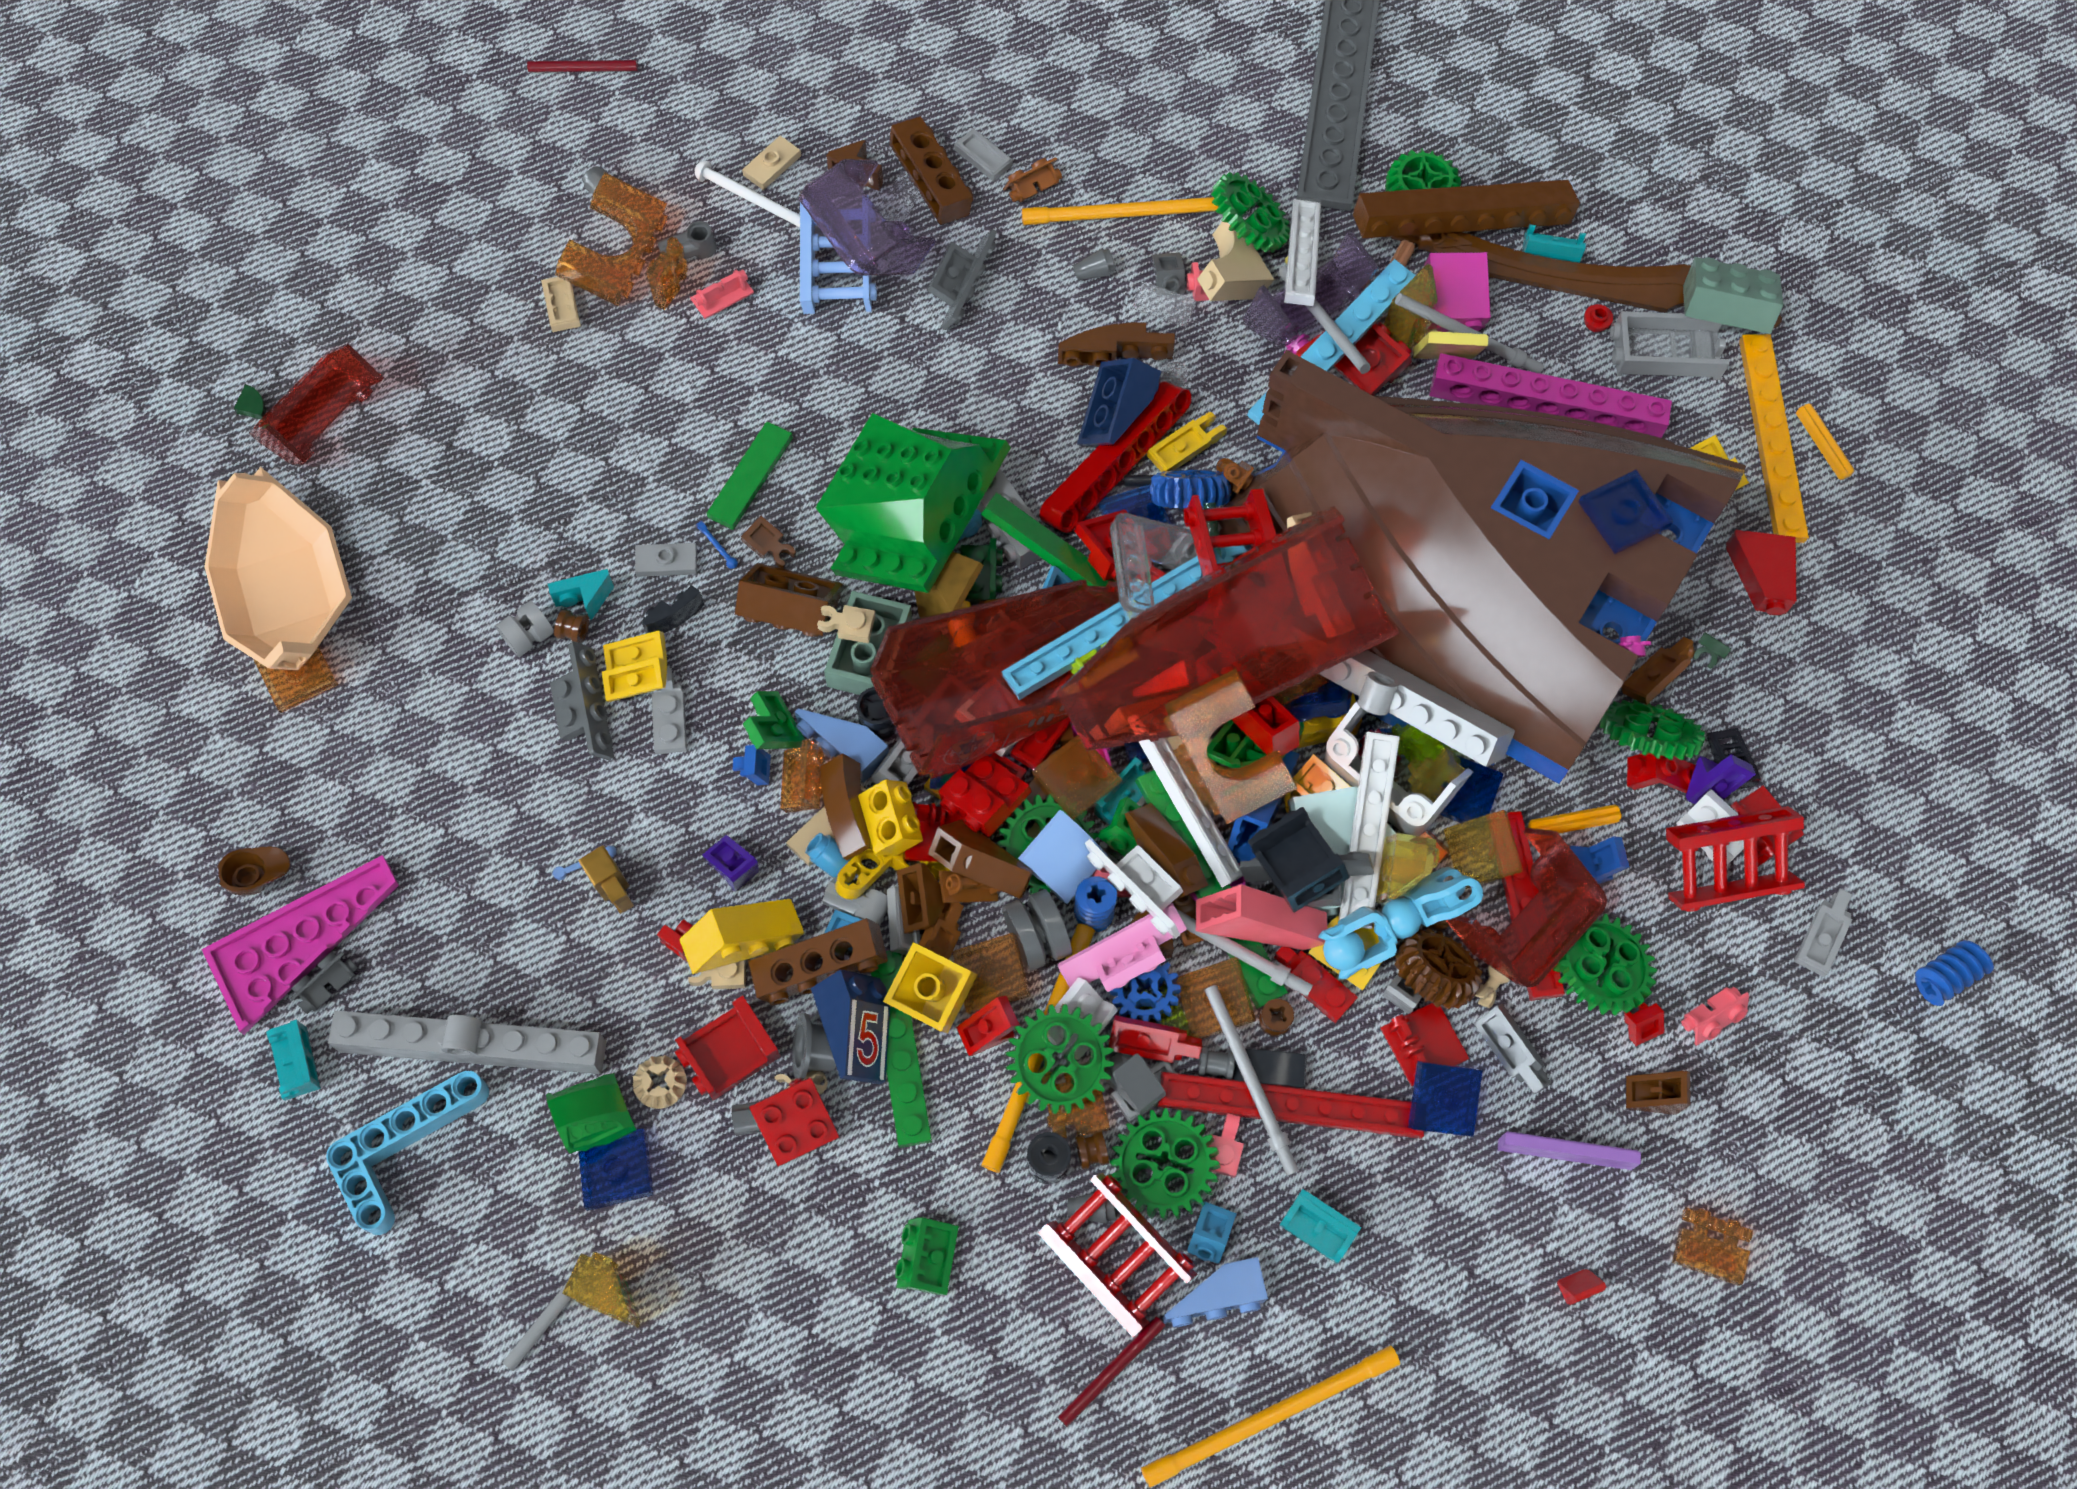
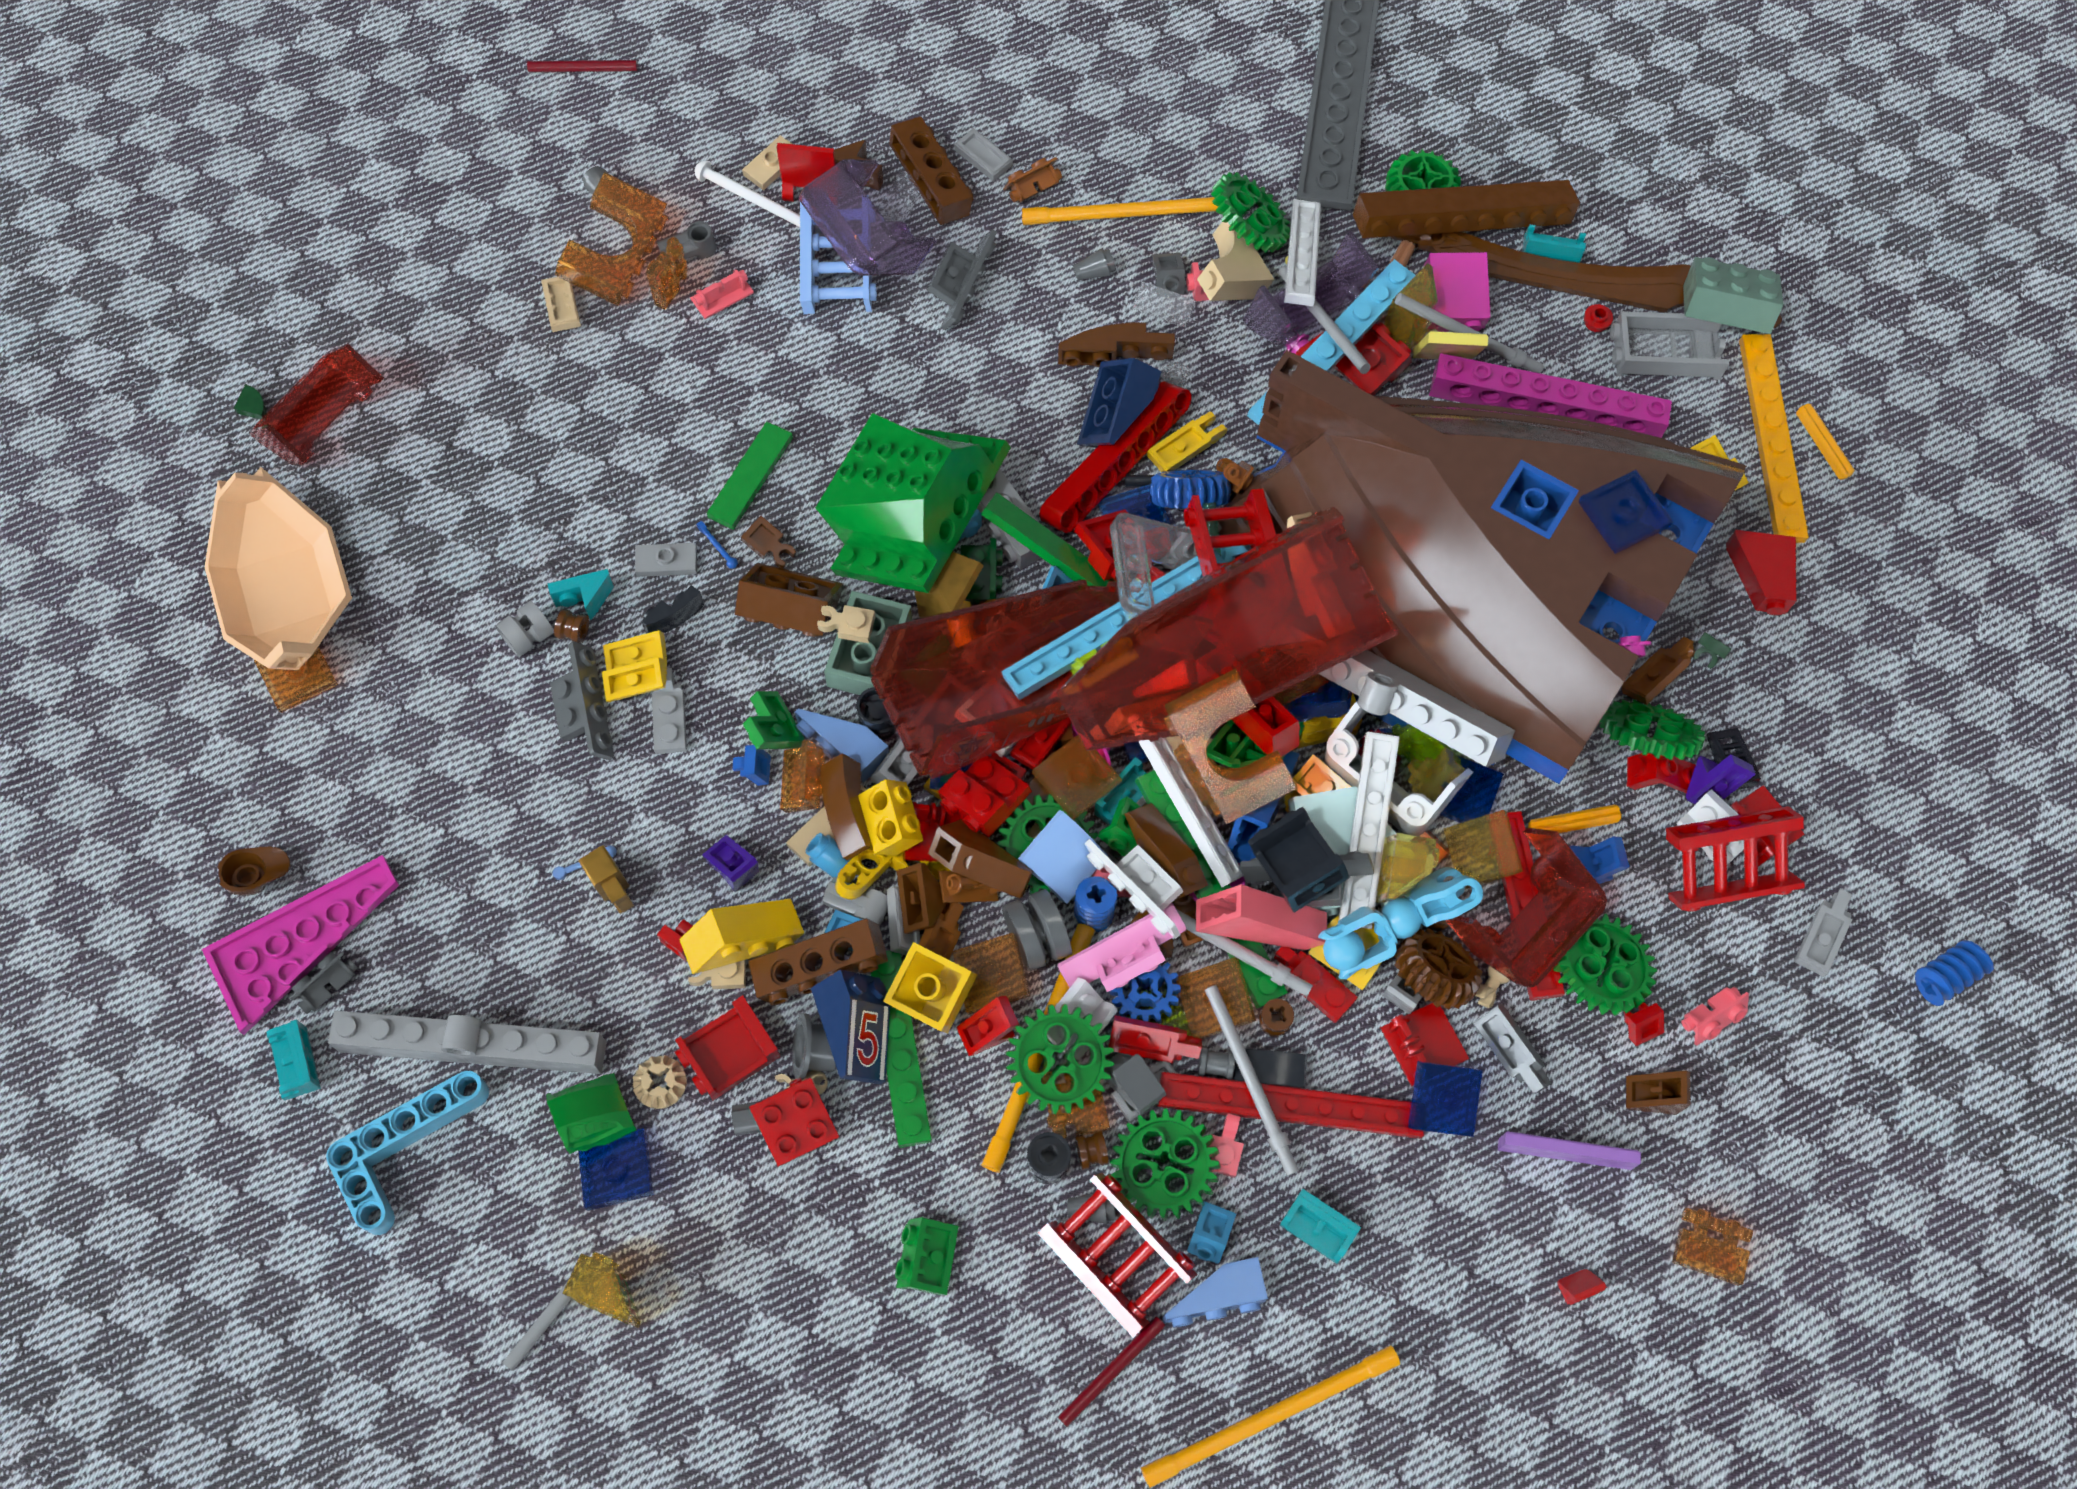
none -> red flag [776,143,841,206]

